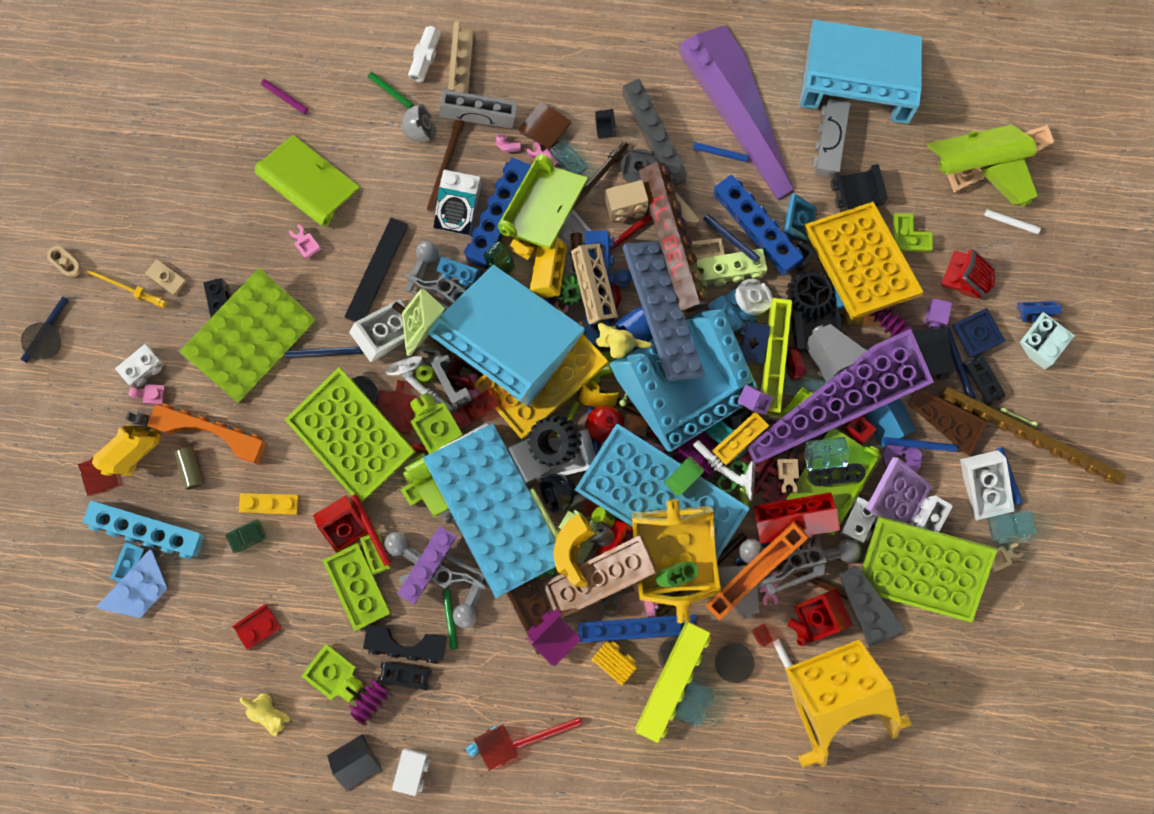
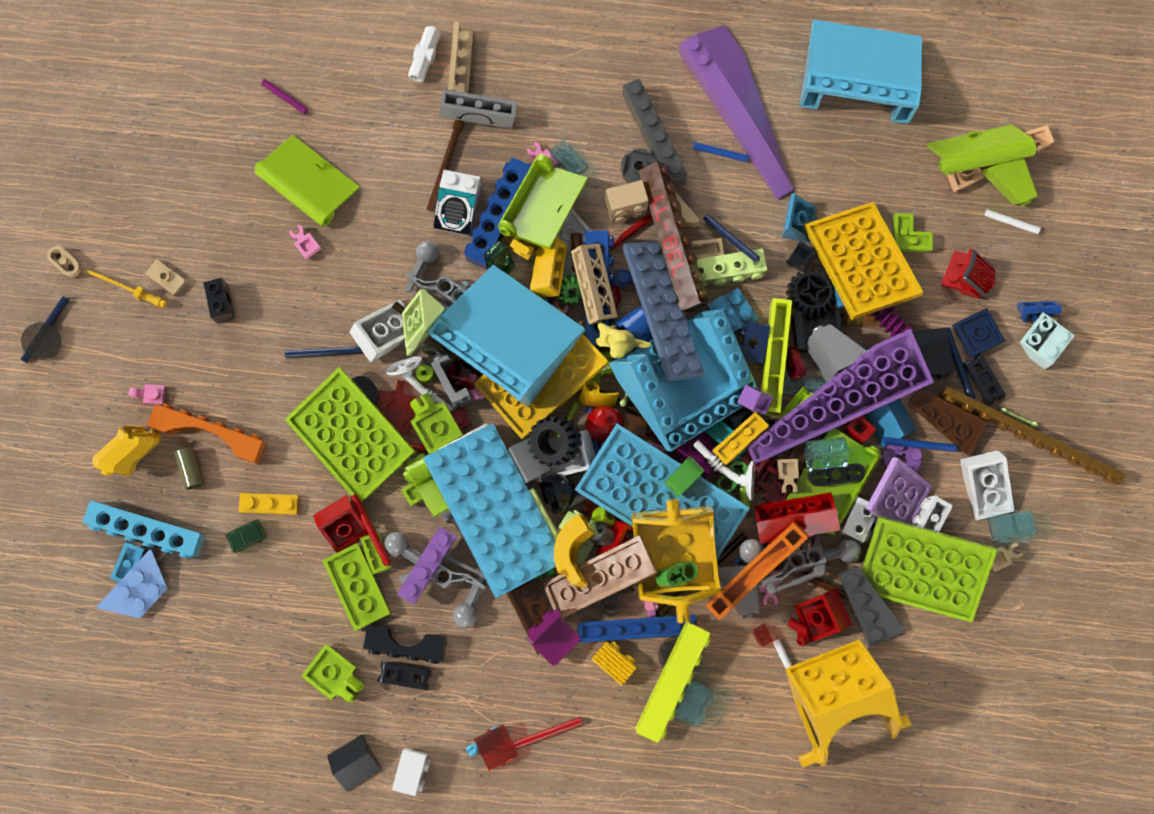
clear red piece [78,457,119,496] -> none
white brick [115,344,165,388] -> none
dark grey plate [126,412,152,429] -> none
lime plate [179,268,316,403] -> none
red plate [232,604,282,650] -> none
light yellow animal [240,694,290,736] -> none
black tile [344,217,408,322] -> none
magenta piece [349,680,391,726] -> none
green bar [368,72,414,109] -> none
light grey cylinder [401,104,435,143] -> none
dark azure plate [436,256,483,286] -> none
green bar [442,590,458,650] -> none
clear red plate [463,387,502,423] -> none
bright pink arm [495,134,521,153] -> none
reddish brown slope [518,102,571,151] -> none
dark brown bar [570,142,629,213] -> none
black panel [595,109,616,139] -> none
blue brick [713,174,803,277] -> none
clear smoke tile [715,643,754,683] -> none
white tile [735,279,772,315] -> none
light grey brick [812,99,850,178] -> none
black panel [830,164,888,212] -> none
medium lavender brick [924,298,952,329] -> none
blue bar [996,447,1023,505] -> none

